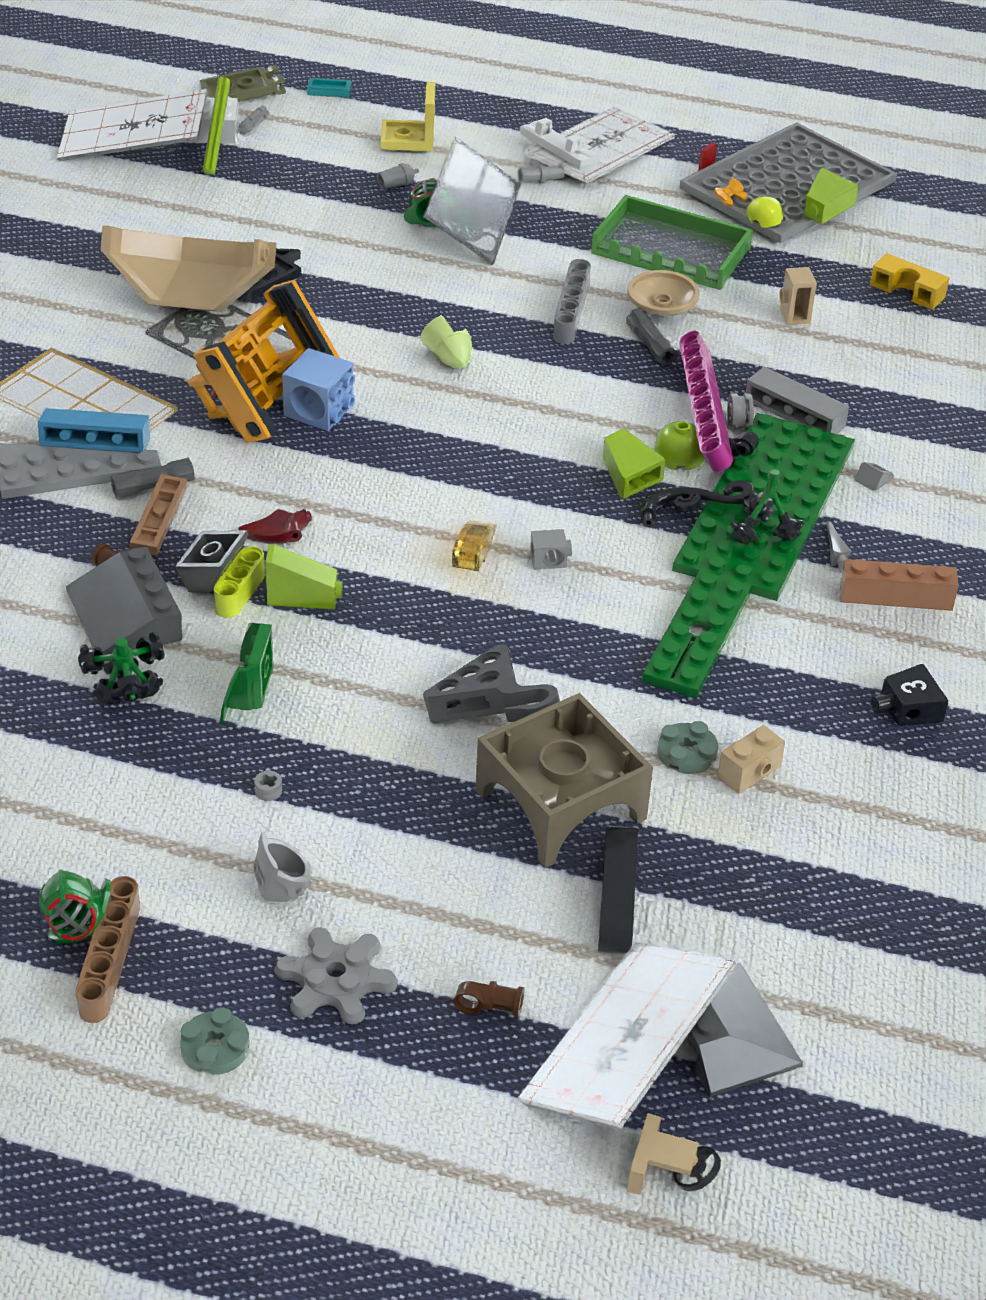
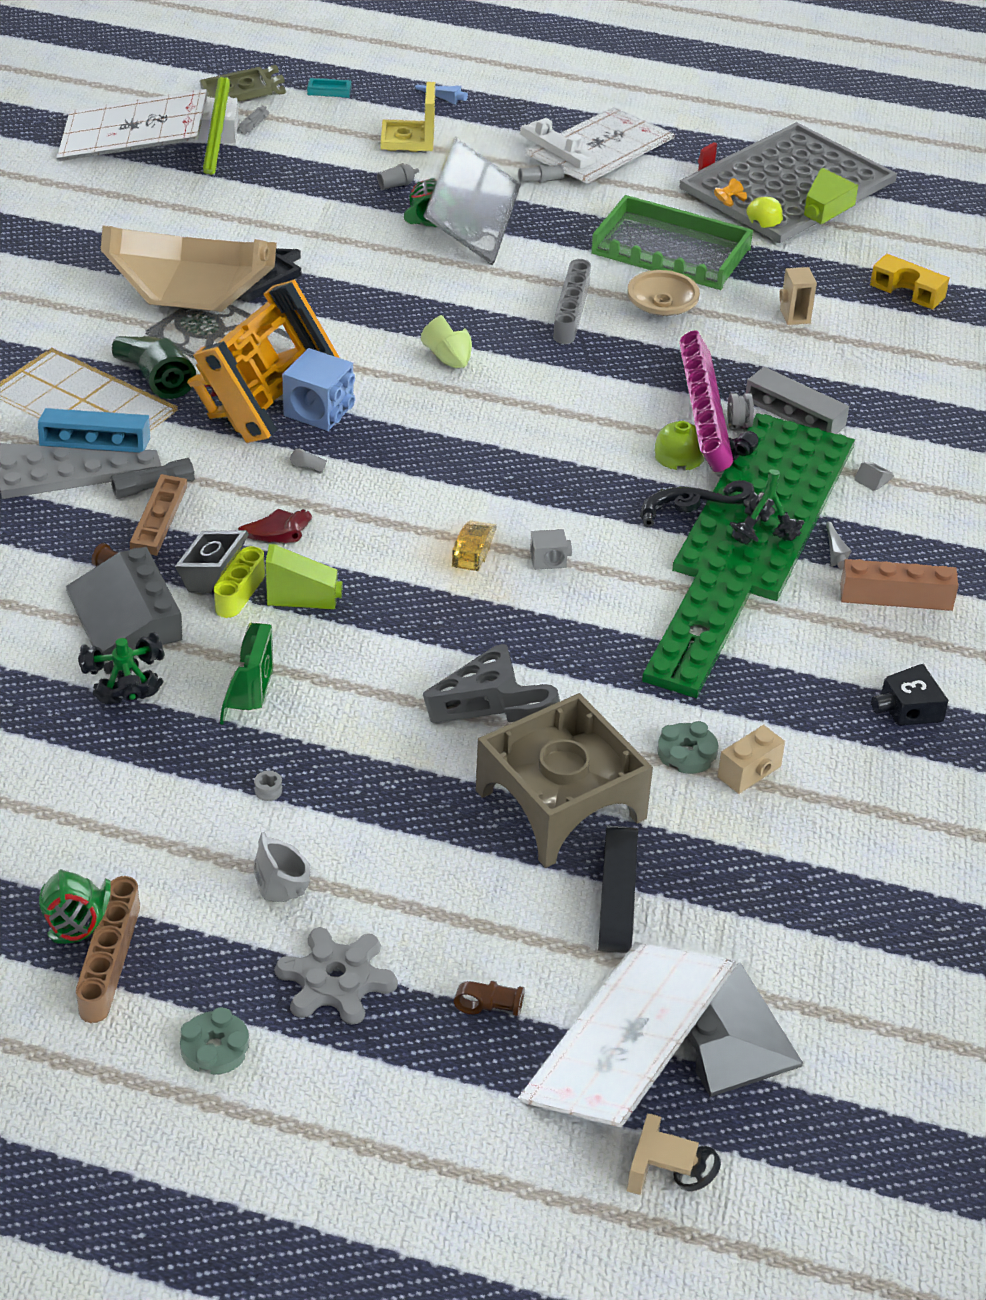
lime slope [603,428,666,499] -> none
dark grey axle [626,308,678,367] -> none
none -> dark green piece [112,336,196,399]
none -> light grey arm [290,448,327,472]
none -> light blue piece [415,85,468,105]

